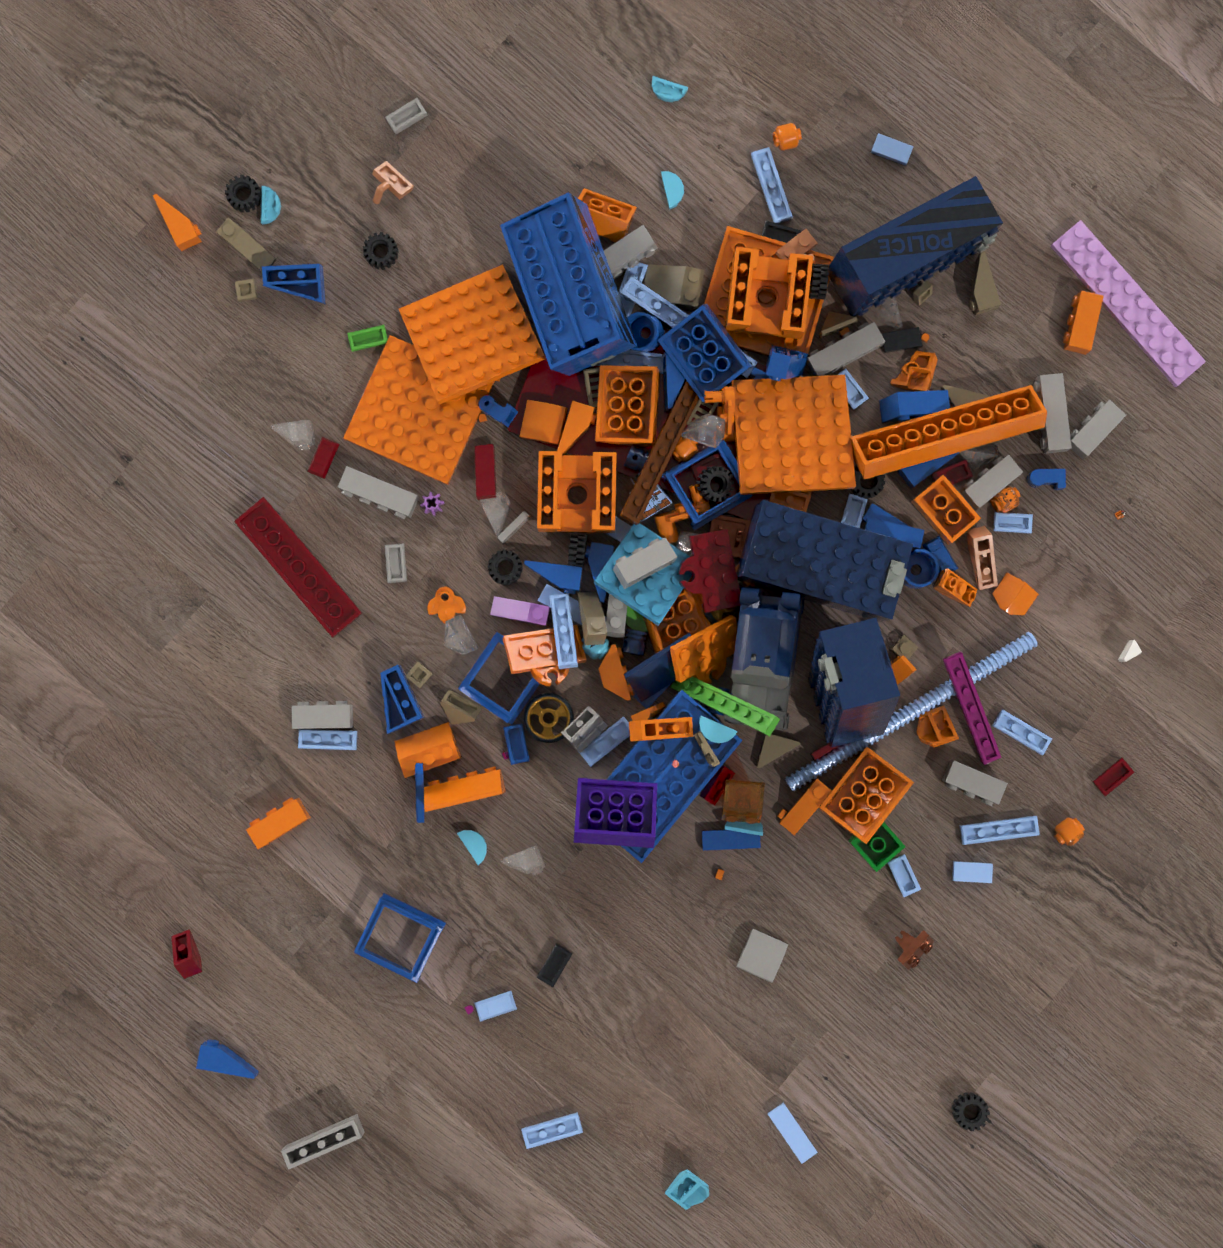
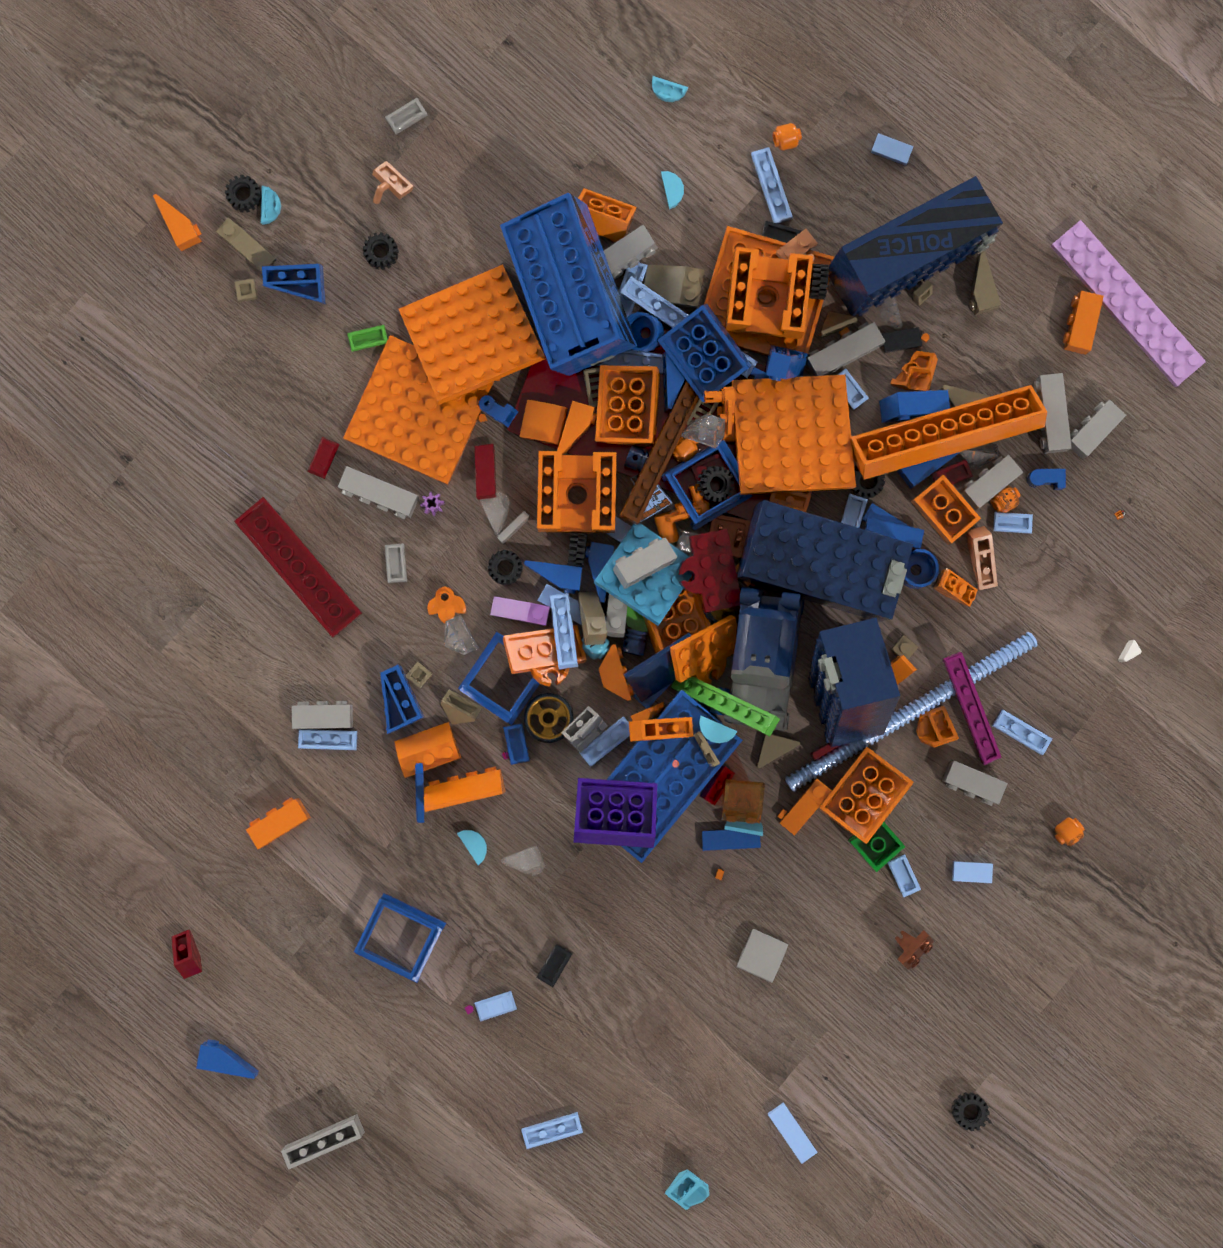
clear slope [271,419,315,450] -> none
blue tile [923,536,958,574] -> none
light blue tile [959,816,1040,845] -> none
orange slope [992,573,1039,615] -> none
dark red tile [1092,758,1135,796] -> none

